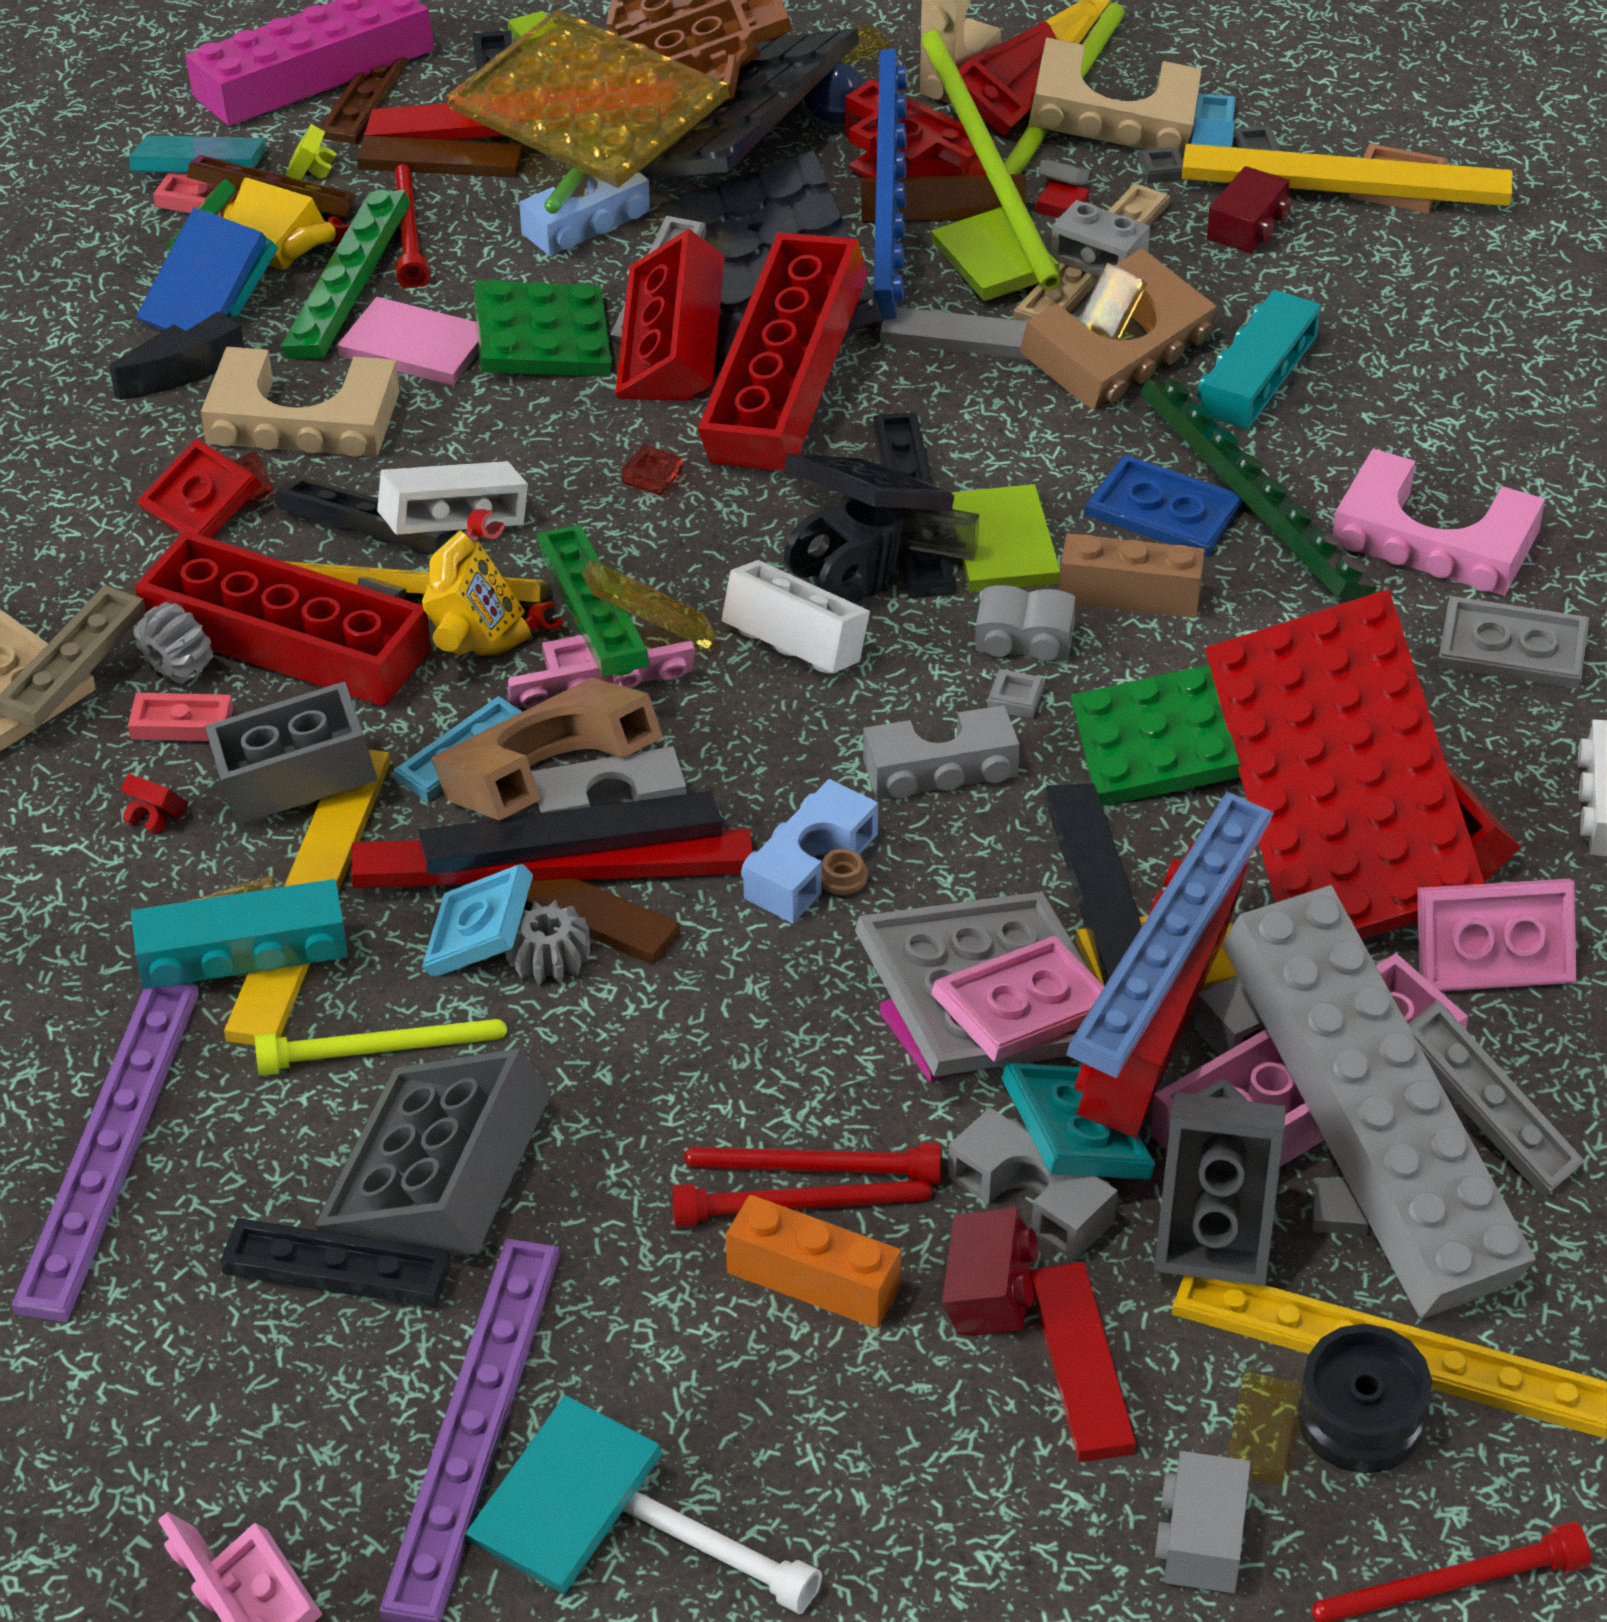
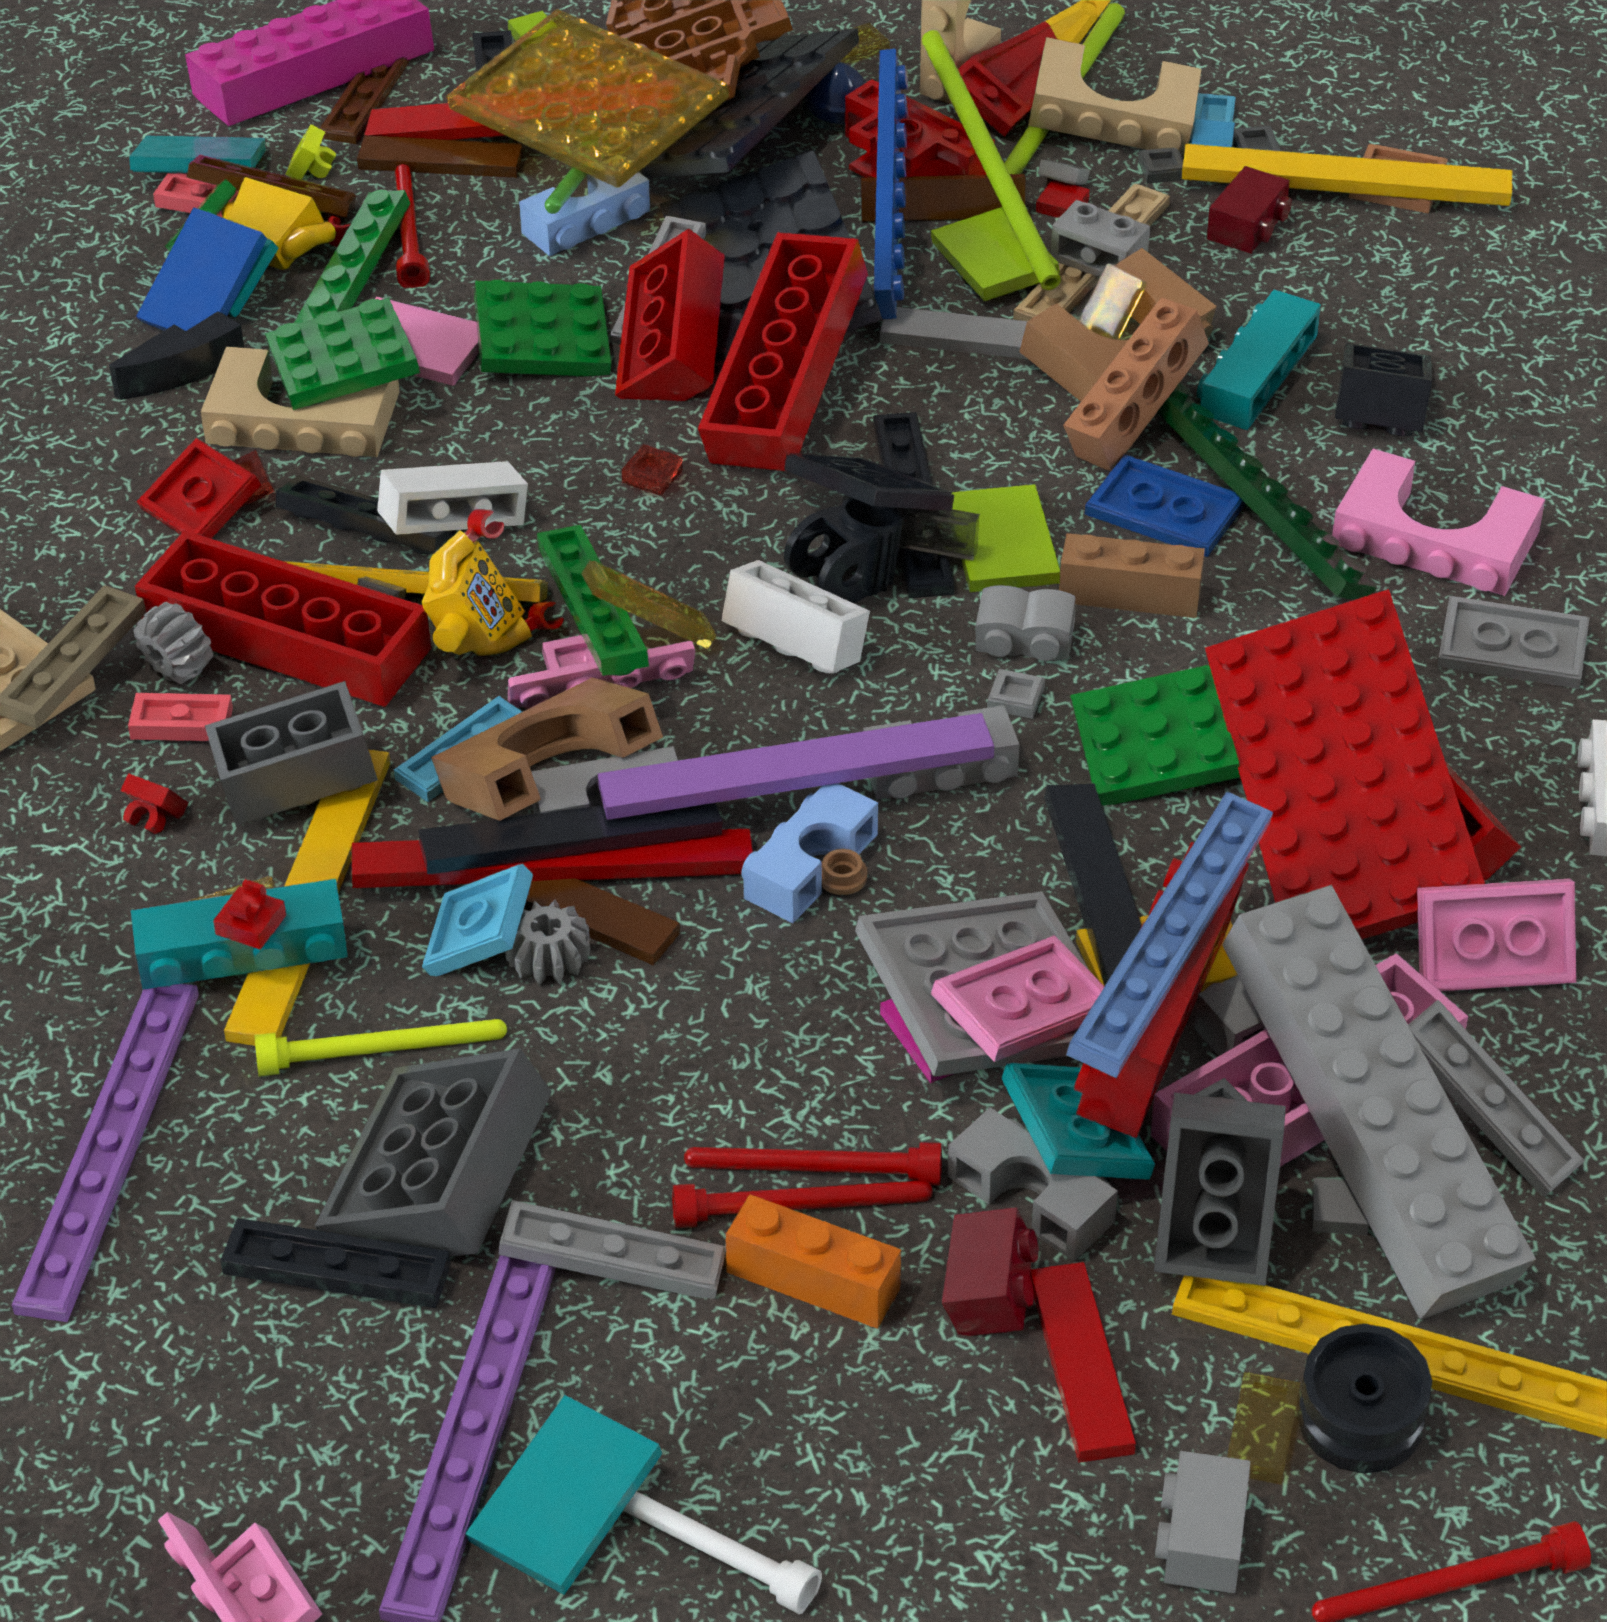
none -> red tile [213,879,286,950]
none -> green plate [265,297,420,410]
none -> light grey tile [498,1200,726,1299]
none -> medium lavender tile [597,713,994,820]
none -> nougat brick [1063,297,1209,471]
none -> black slope [1335,342,1432,436]

